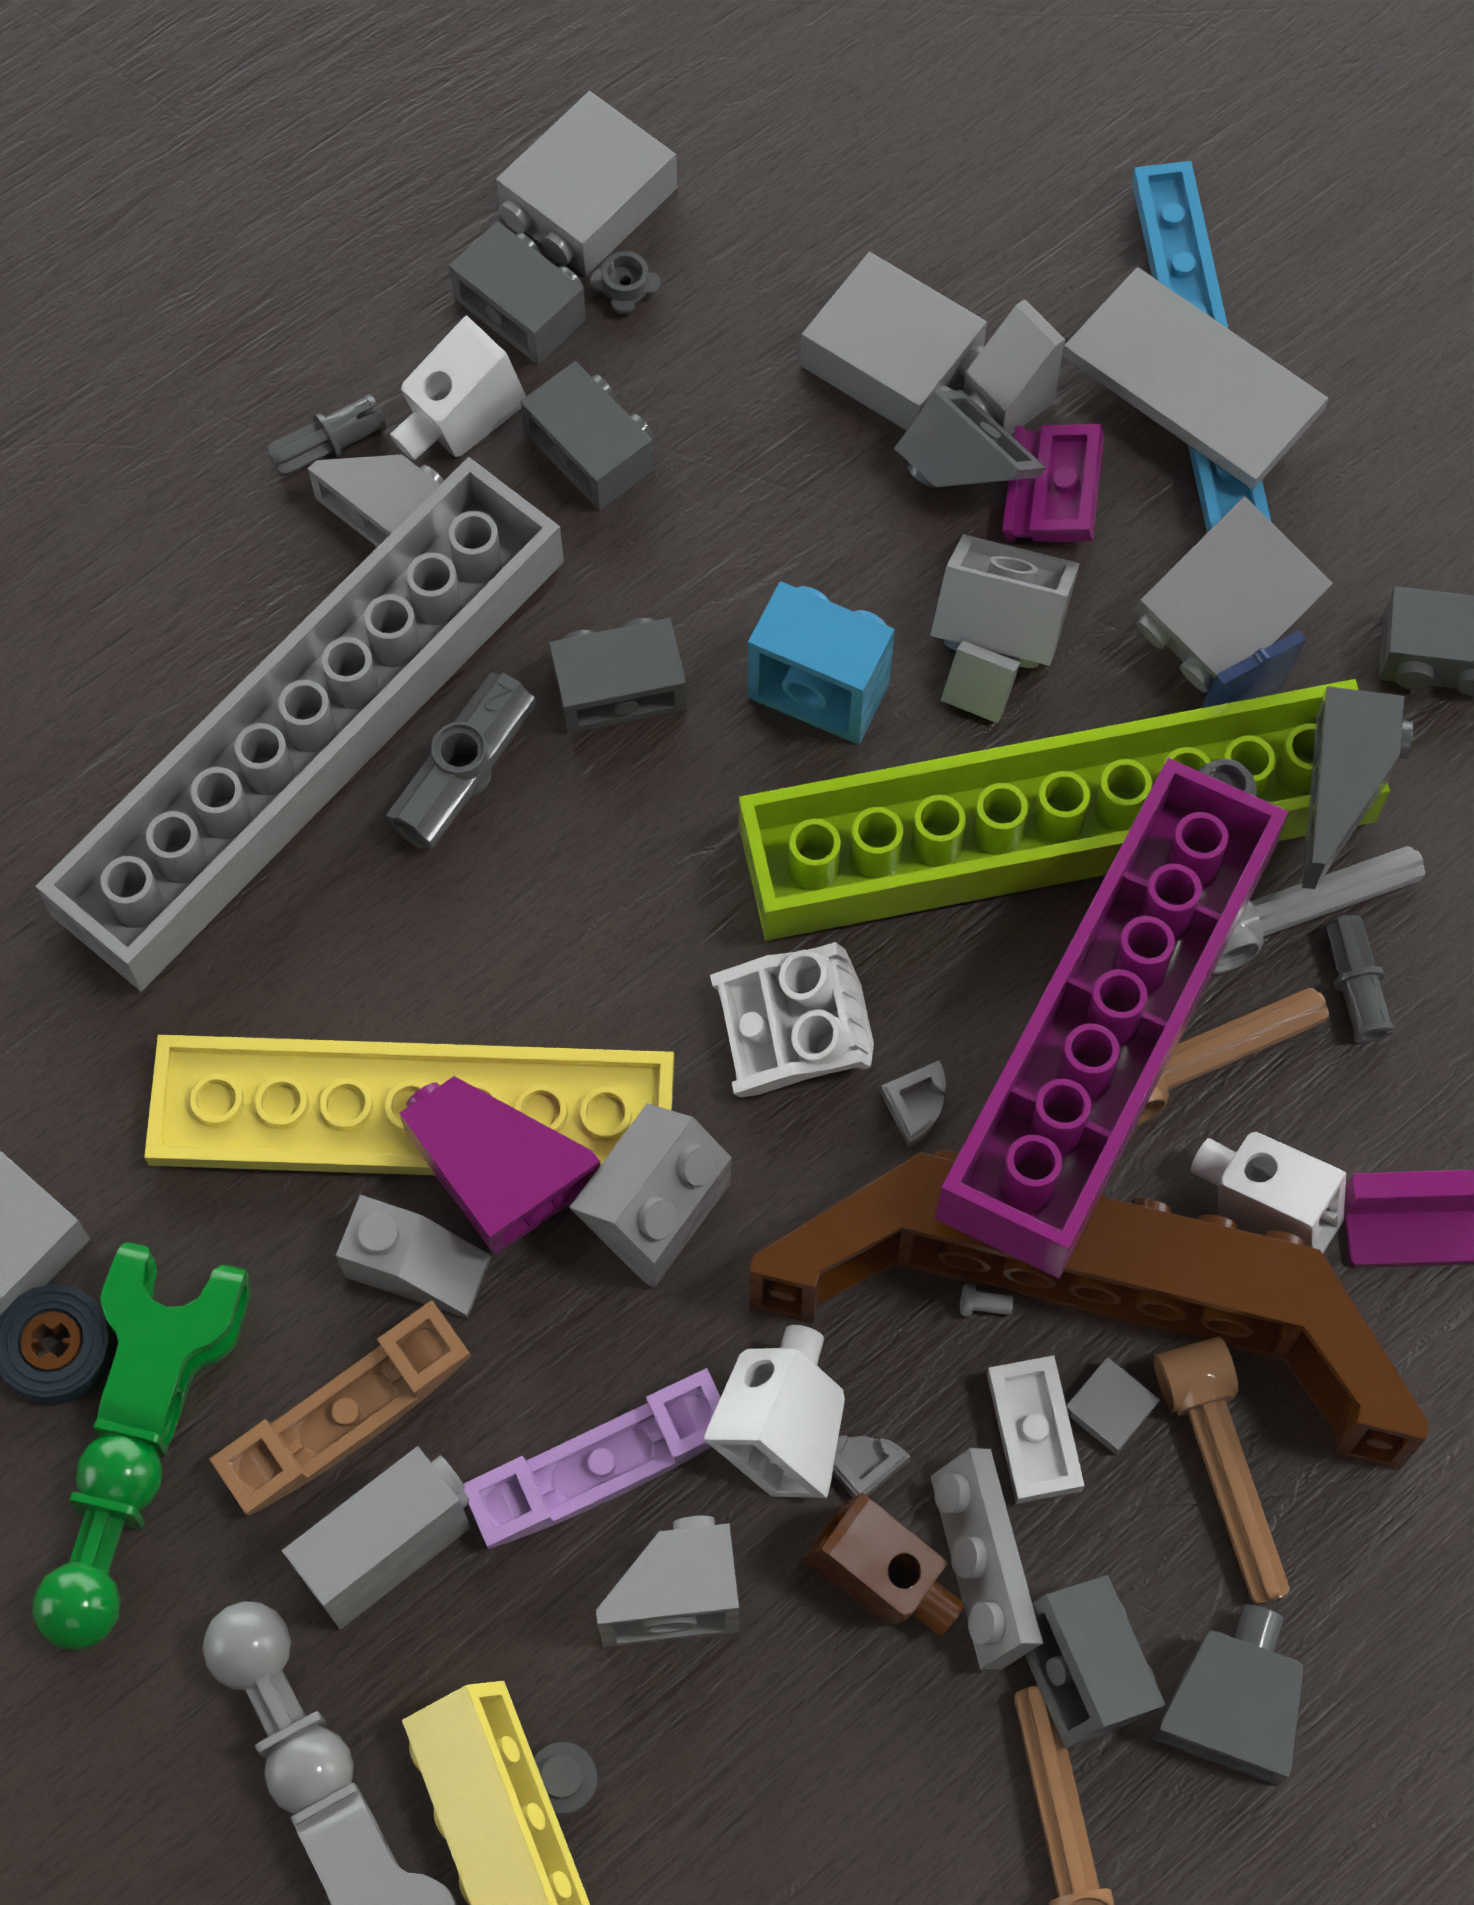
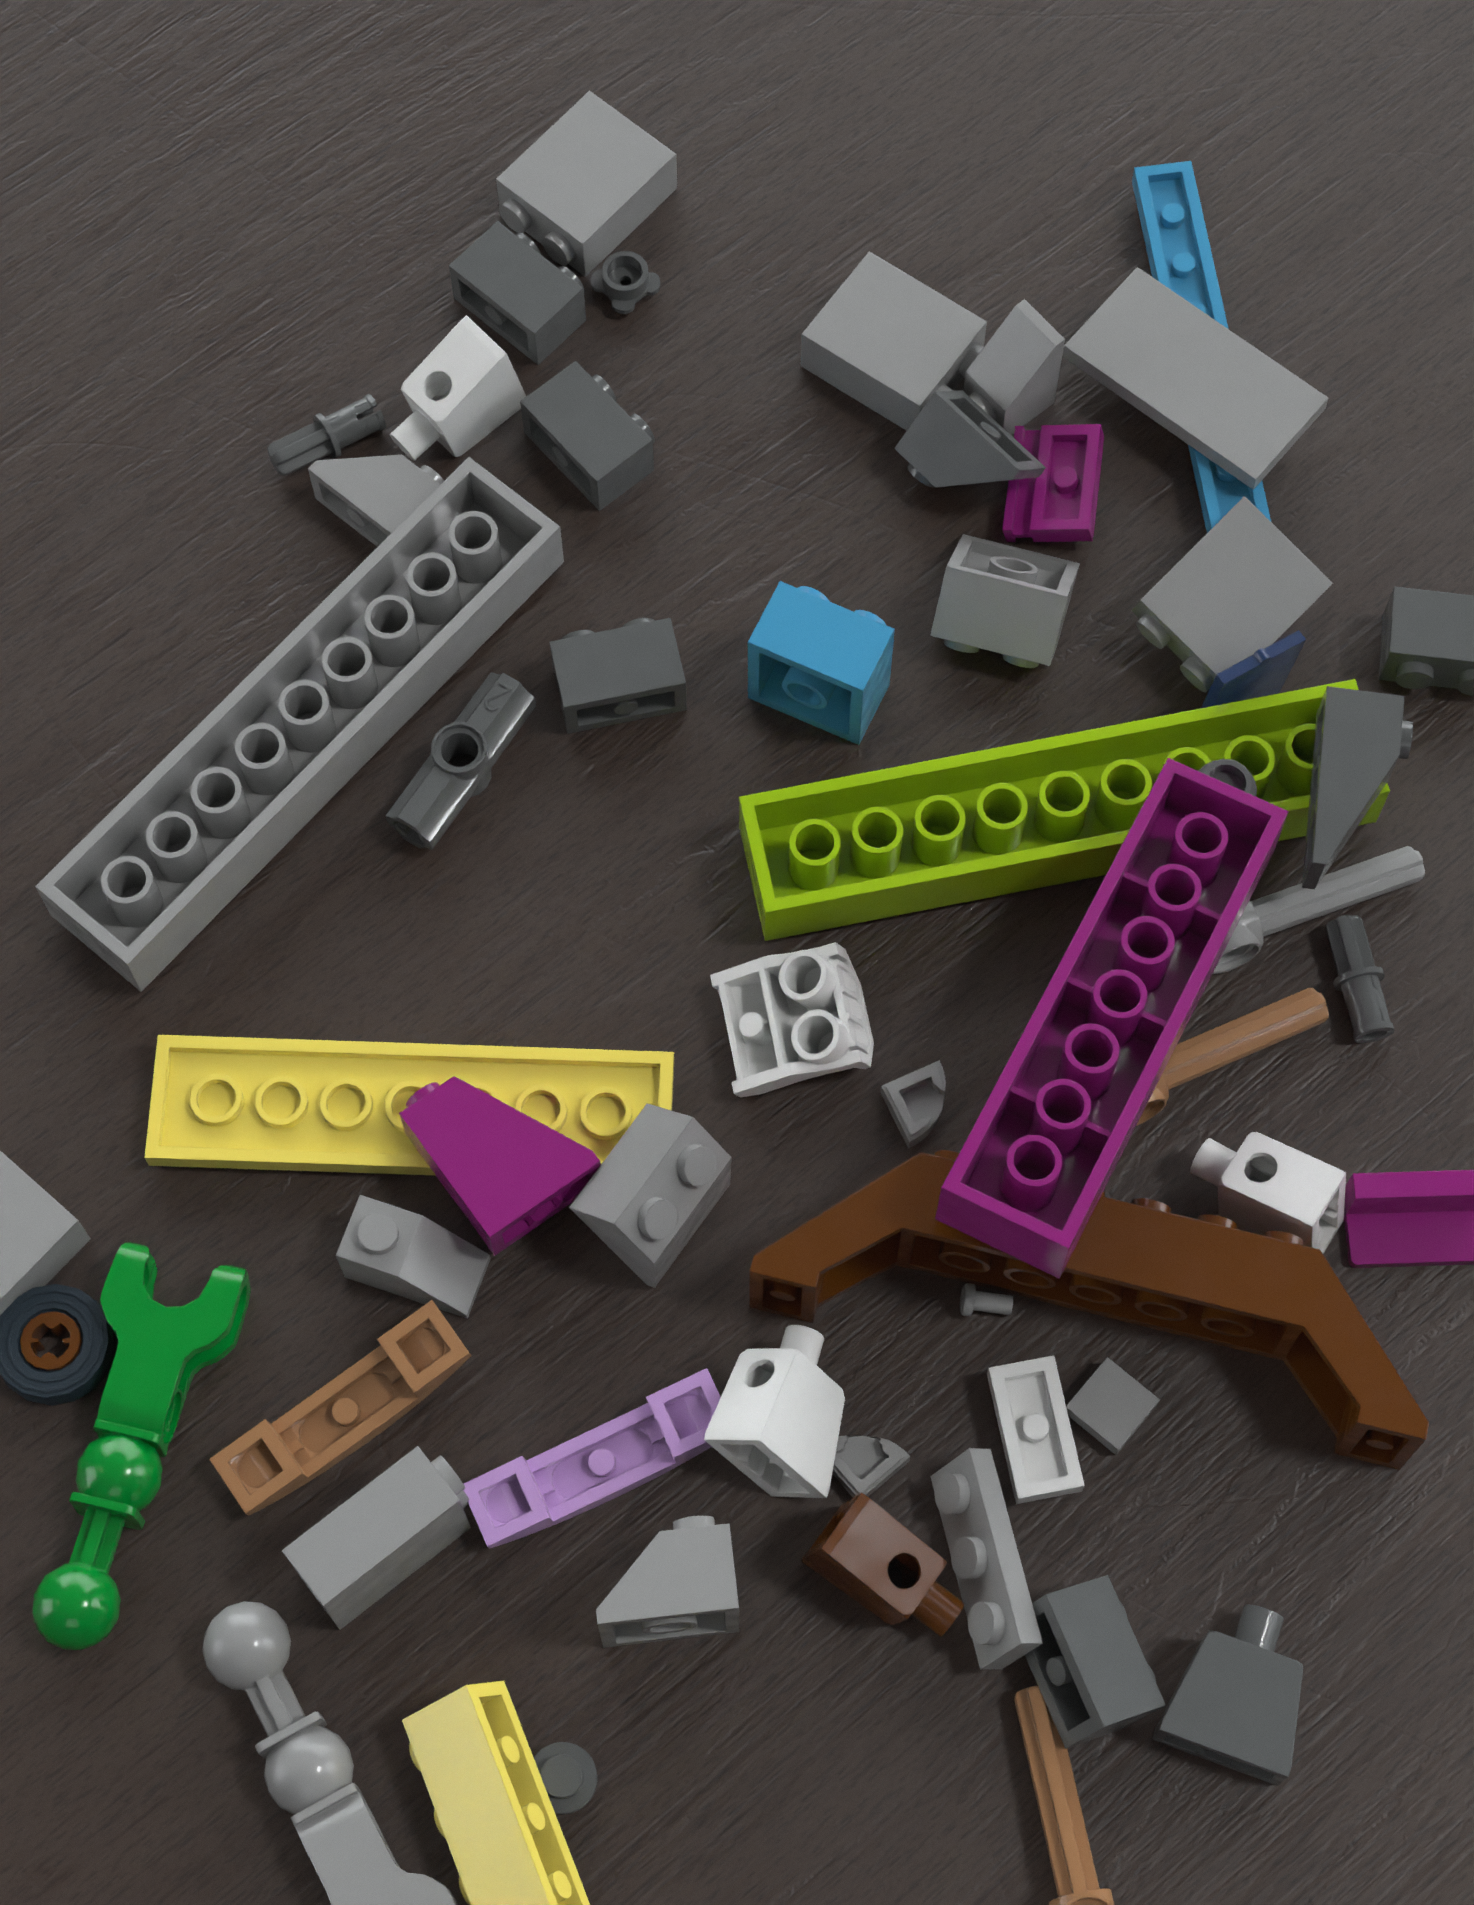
light grey tile [941,640,1020,723] -> none
medium nougat axle [1153,1336,1290,1604] -> none

